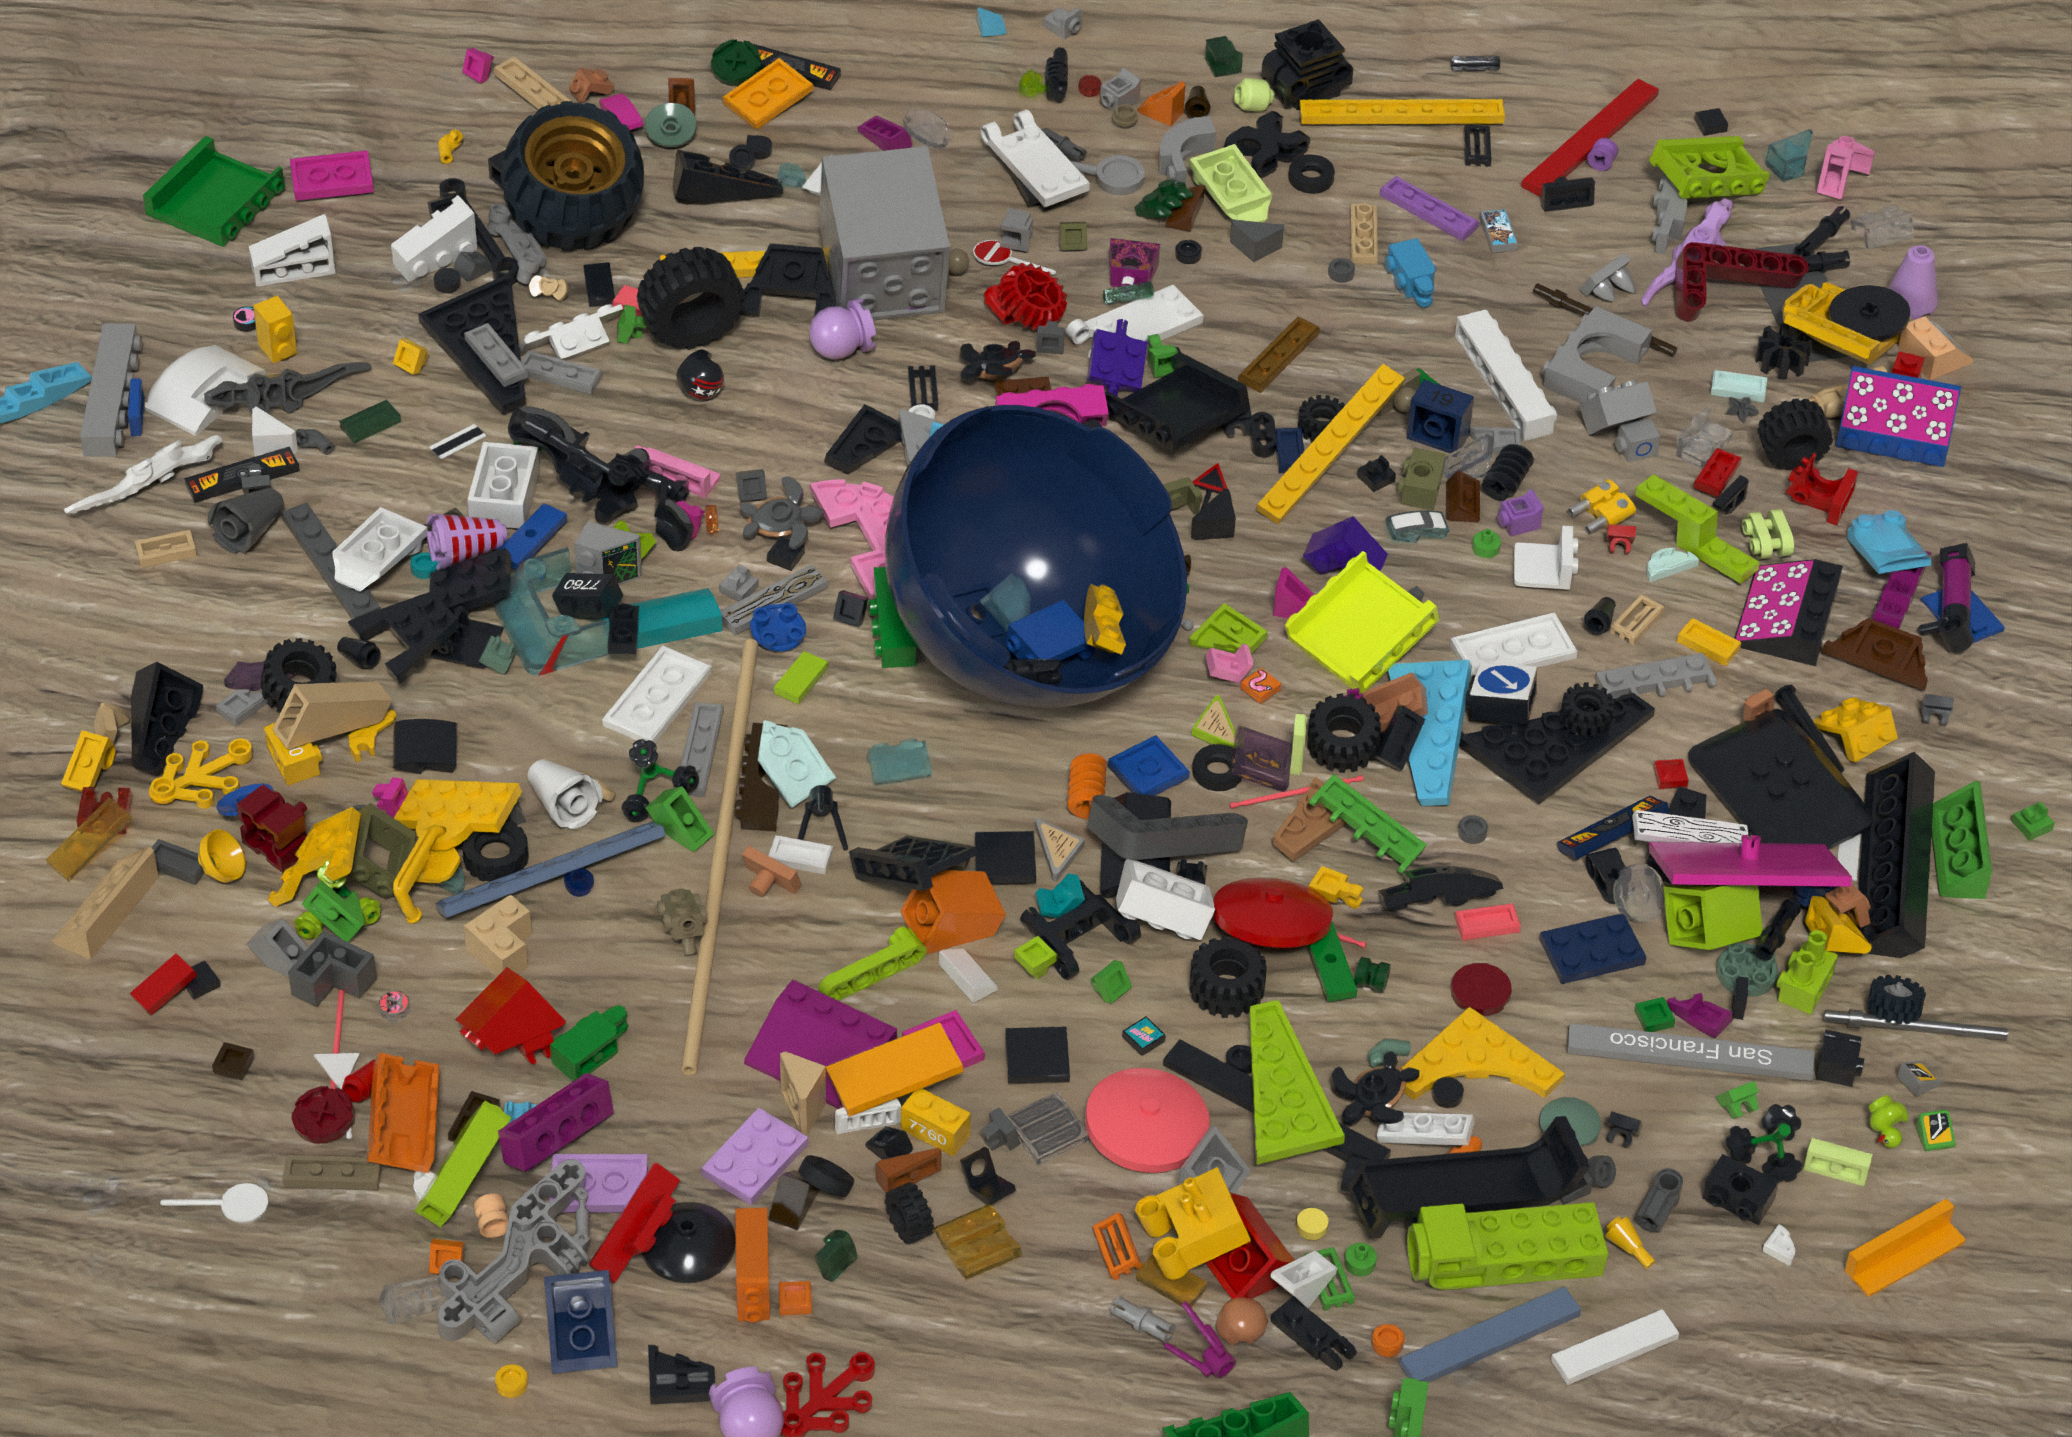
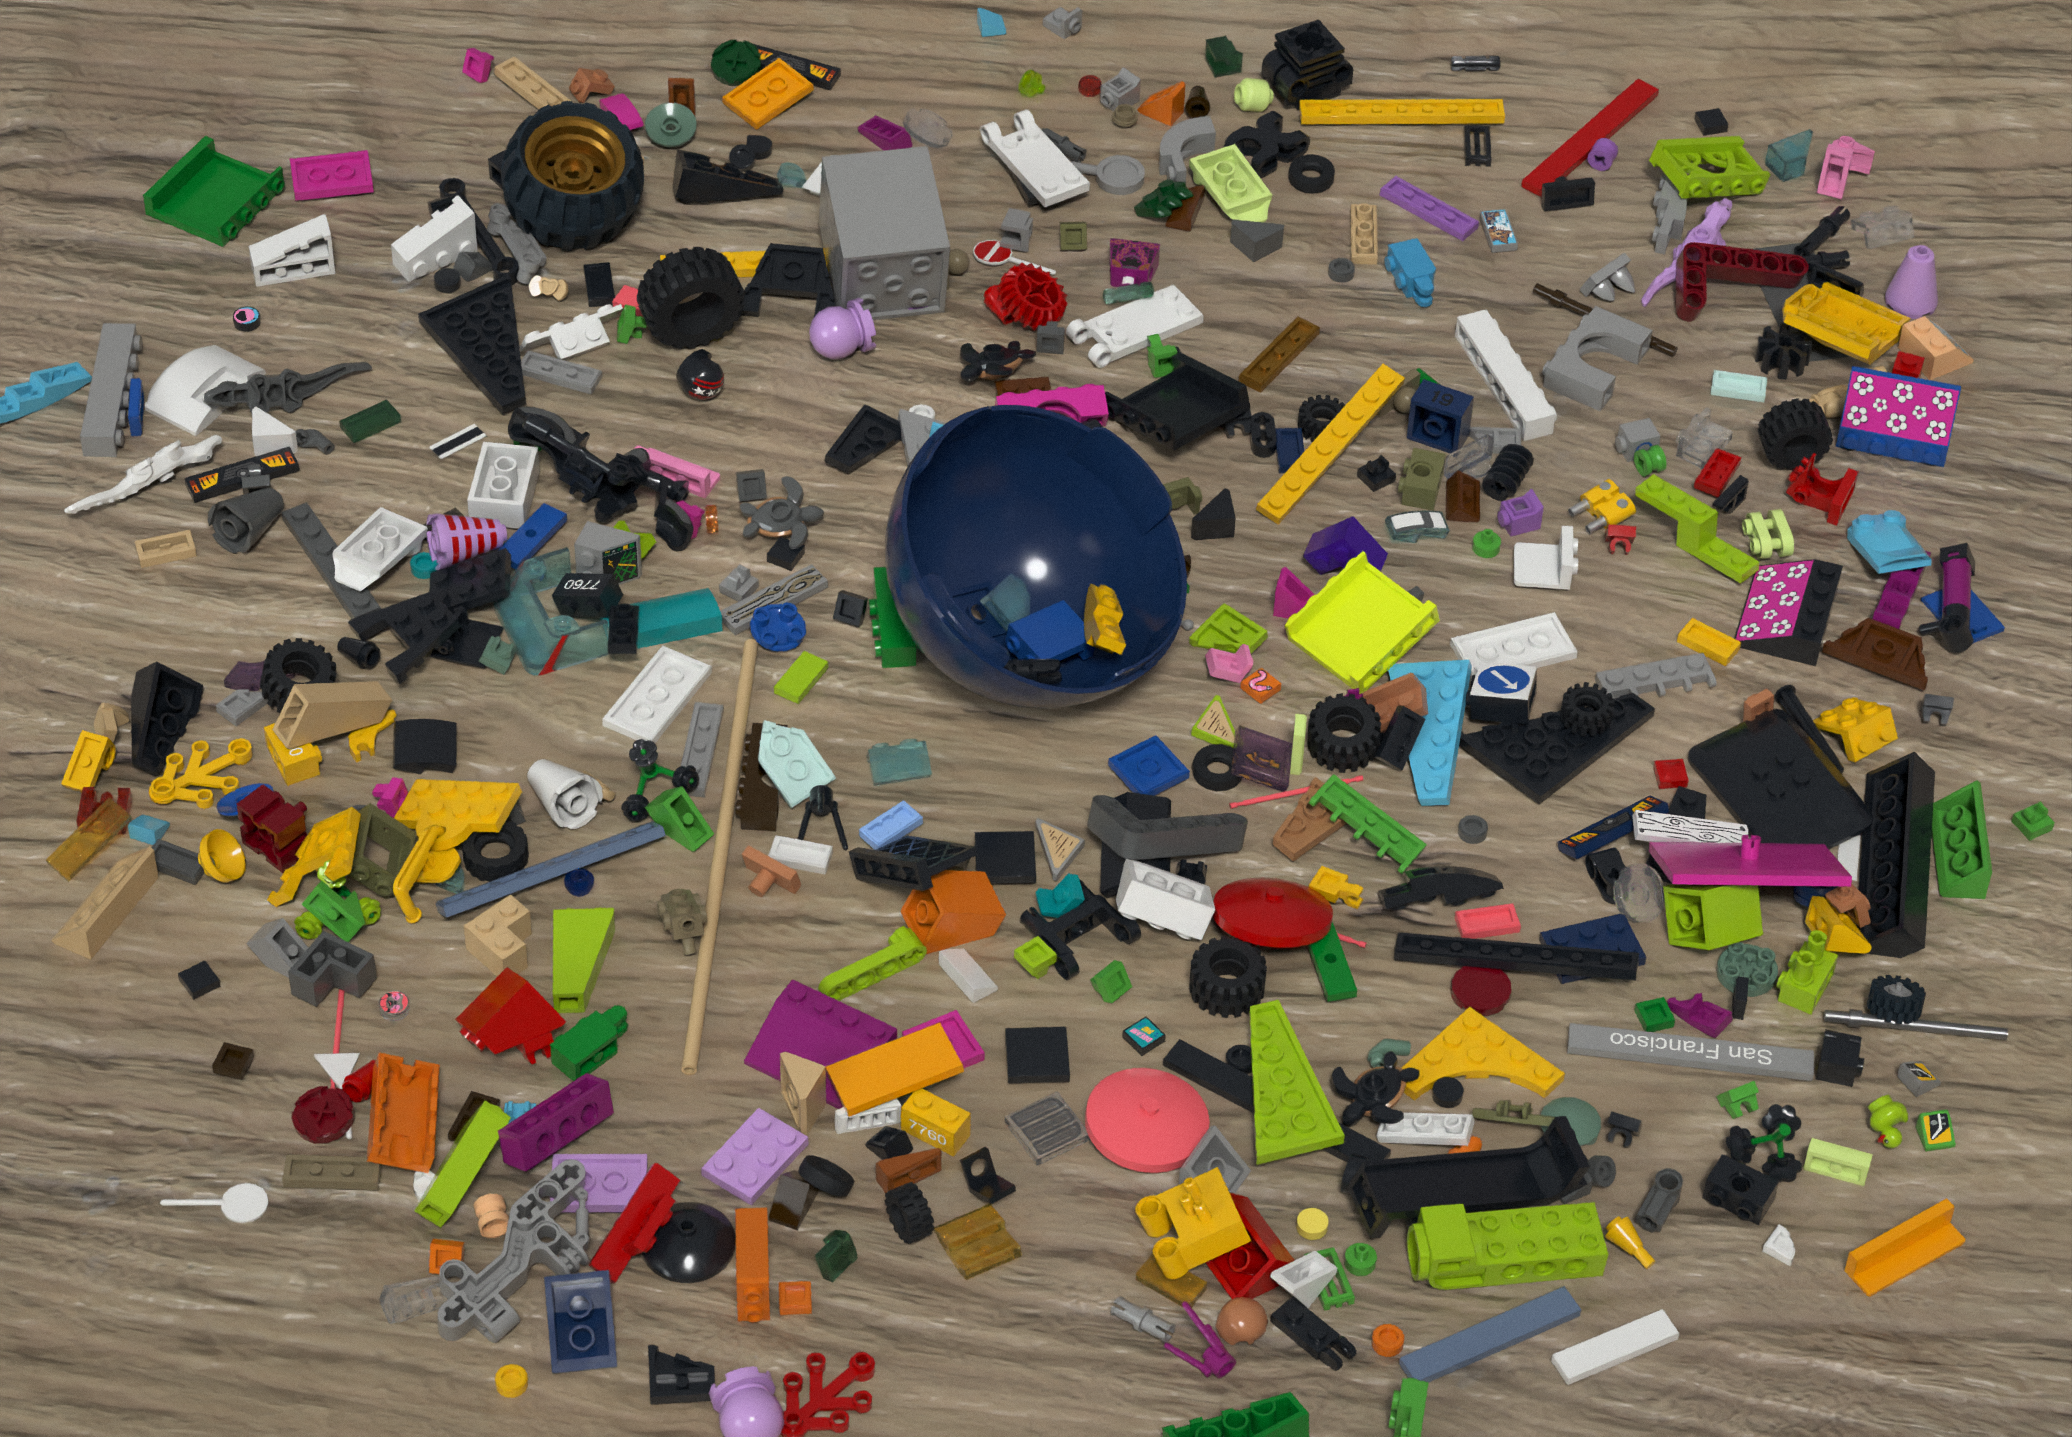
red tile [130,953,197,1016] -> none
yellow brick [253,296,297,364] -> none
yellow tile [392,338,429,375] -> none
yellow arm [438,129,463,164] -> none
light grey tile [464,323,528,387] -> none
bright pink plate [810,479,894,599] -> none
black tile [908,365,938,411] -> none
dark grey tile [981,1107,1020,1151] -> none
black hinge [1045,47,1068,103] -> none
orange piece [1067,753,1107,819] -> none
dark purple plate [1087,319,1148,397] -> none
orange tile [1092,1212,1143,1281] -> none
black tile [1175,240,1202,264] -> none
piece [1192,463,1228,511] -> none
dark green wheel [1354,957,1391,993] -> none
light grey brick [1579,379,1657,435] -> none
black cone [1584,597,1616,635] -> none
tan tile [1610,594,1665,645] -> none
light aqua tile [1647,548,1699,583] -> none
dark grey plant [1726,397,1759,423] -> none
black pin [1755,899,1801,961] -> none
black piece [1829,285,1910,341] -> none
none -> medium azure slope [128,814,170,845]
none -> lime slope [553,907,615,1013]
none -> light blue plate [859,800,923,850]
none -> black tile [1394,932,1639,981]
none -> olive piece [1472,1100,1555,1127]
none -> bright green wheel [1634,445,1667,476]
none -> black slope [1809,262,1864,297]

